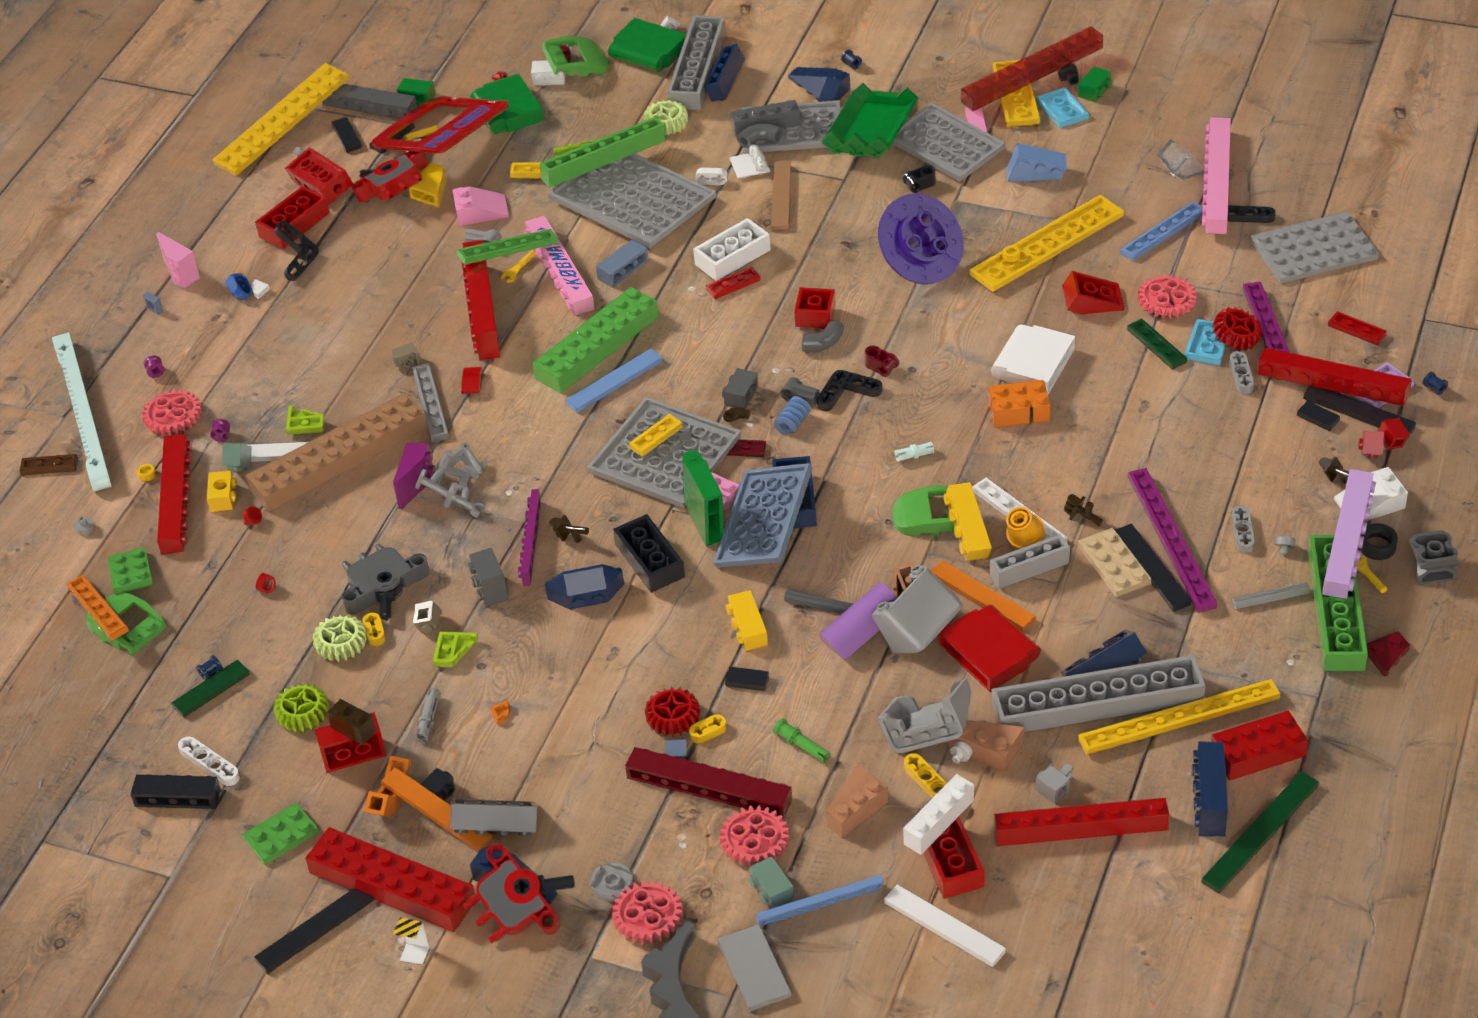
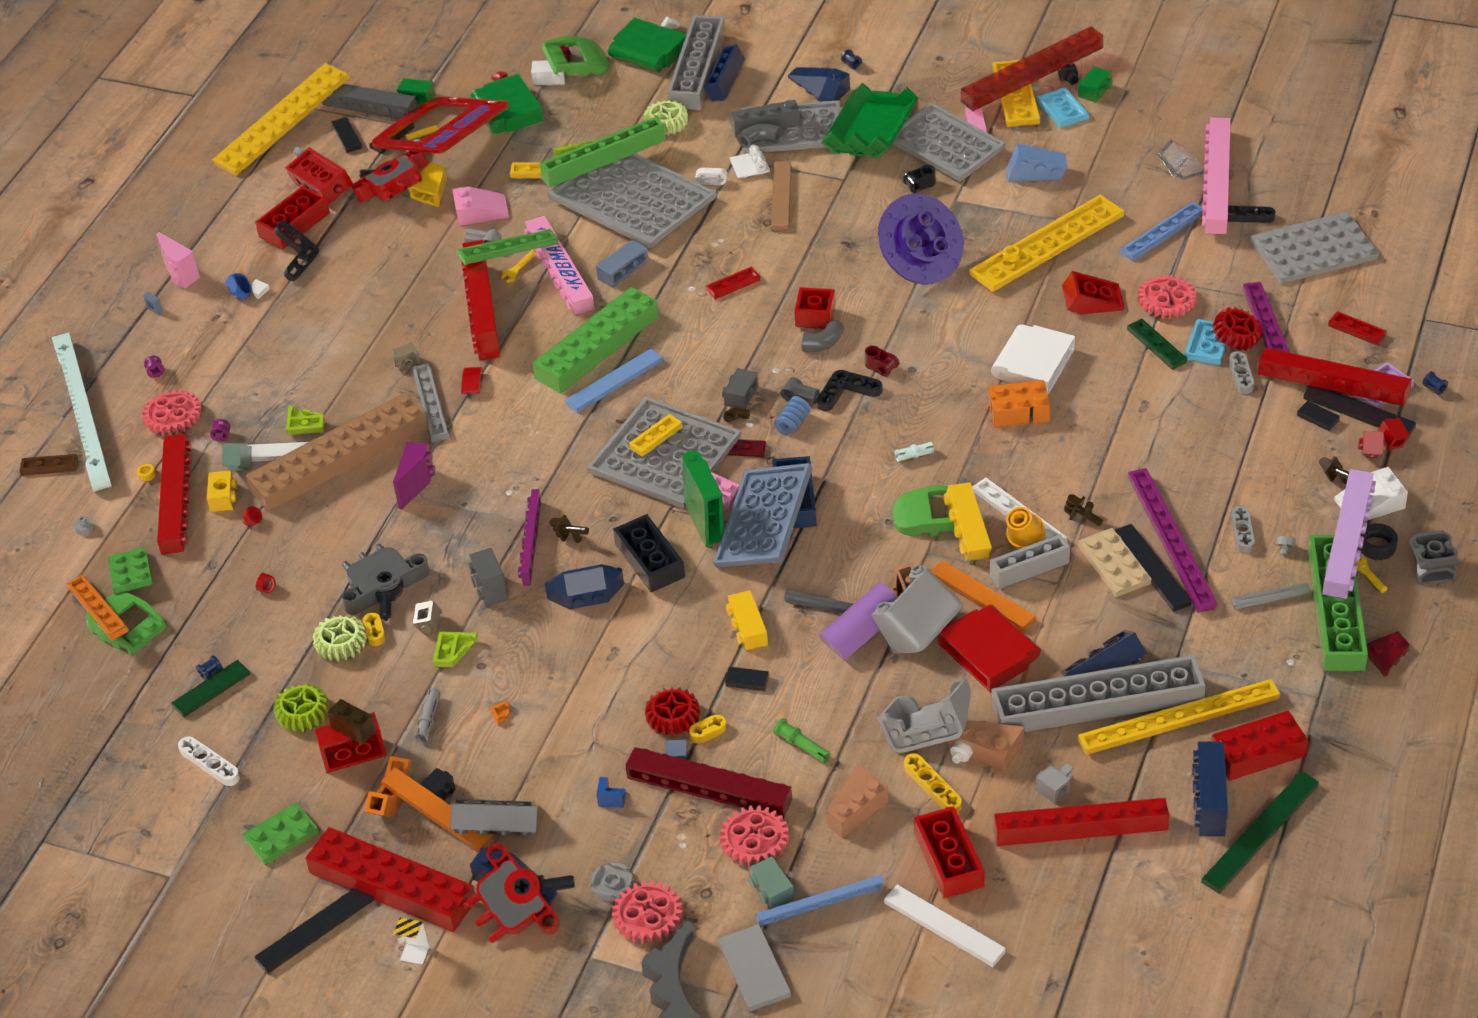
black brick [130,774,221,809] -> none
light grey piece [415,443,488,518] -> none
white brick [693,218,771,281] -> none
white brick [903,774,974,855] -> none
none -> blue panel [596,777,626,808]

